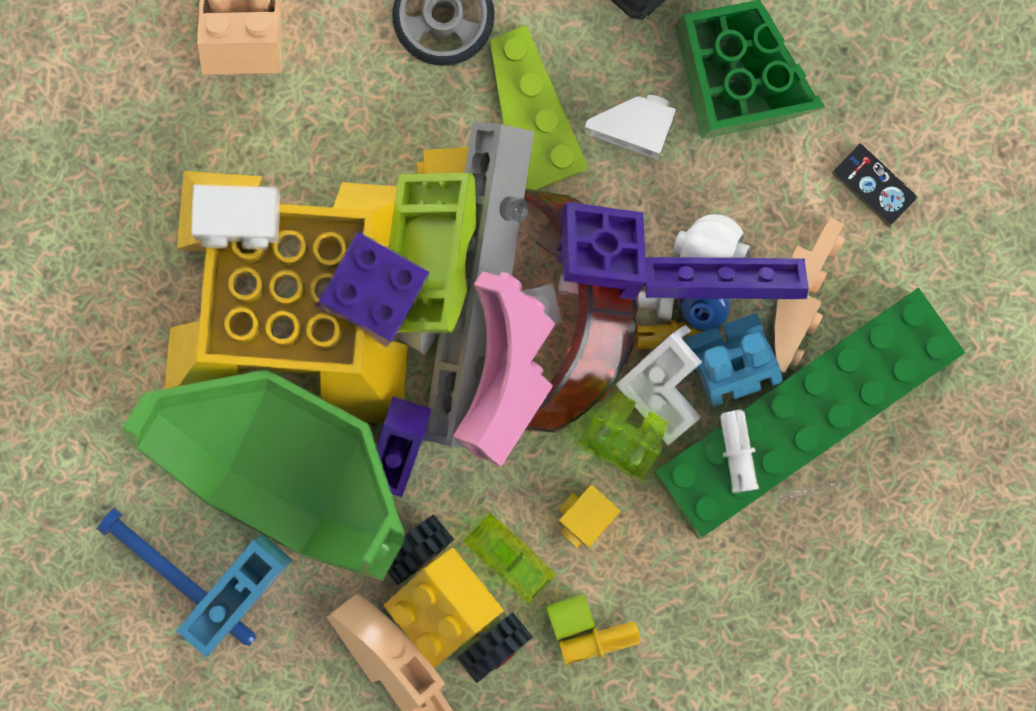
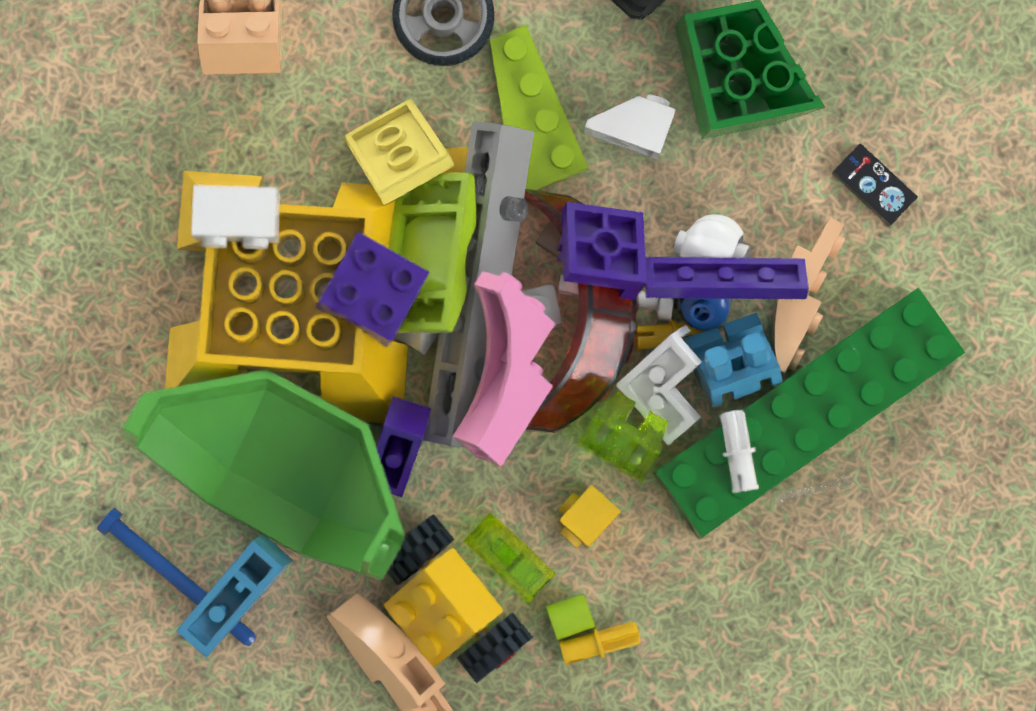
none -> light yellow tile [343,99,455,205]

